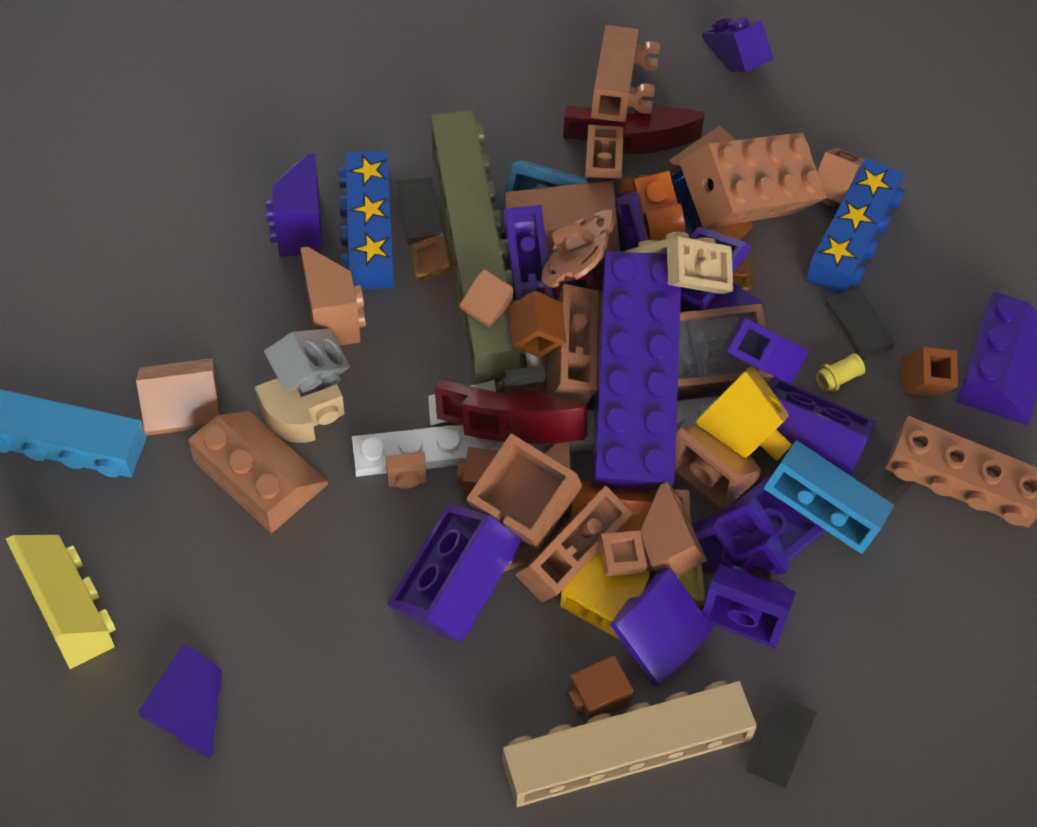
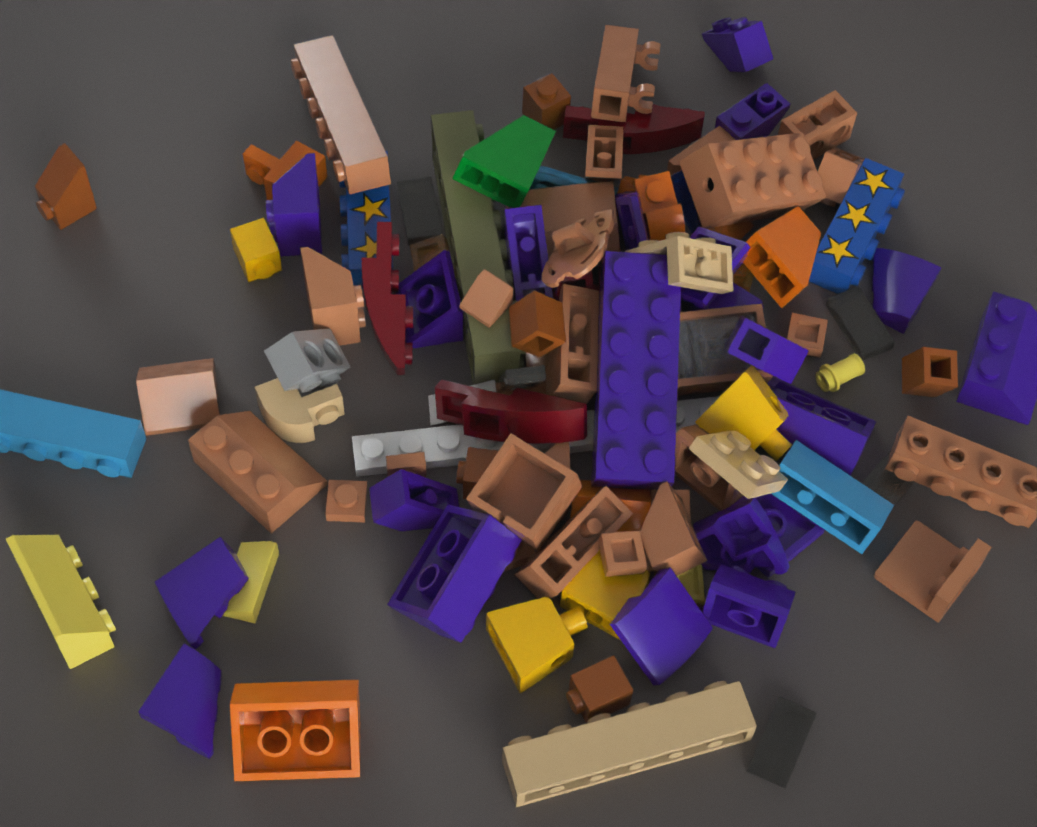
none -> dark orange slope [35,143,97,230]
none -> dark purple slope [155,537,249,649]
none -> light yellow slope [222,541,279,624]
none -> yellow brick [230,217,282,282]
none -> orange slope [230,680,360,781]
none -> orange brick [243,140,328,200]
none -> nougat brick [290,35,391,195]
none -> nougat plate [325,479,368,523]
none -> dark red slope [361,222,413,375]
none -> dark purple slope [369,469,459,532]
none -> dark purple slope [396,250,463,348]
none -> green slope [452,115,556,208]
none -> yellow torso [486,597,588,693]
none -> dark orange brick [522,73,571,130]
none -> tan plate [689,431,788,499]
none -> dark purple slope [714,83,791,140]
none -> orange slope [743,206,821,308]
none -> nougat brick [778,90,857,160]
none -> nougat plate [786,313,828,358]
none -> dark purple slope [872,248,941,334]
none -> nougat bracket [874,521,992,623]

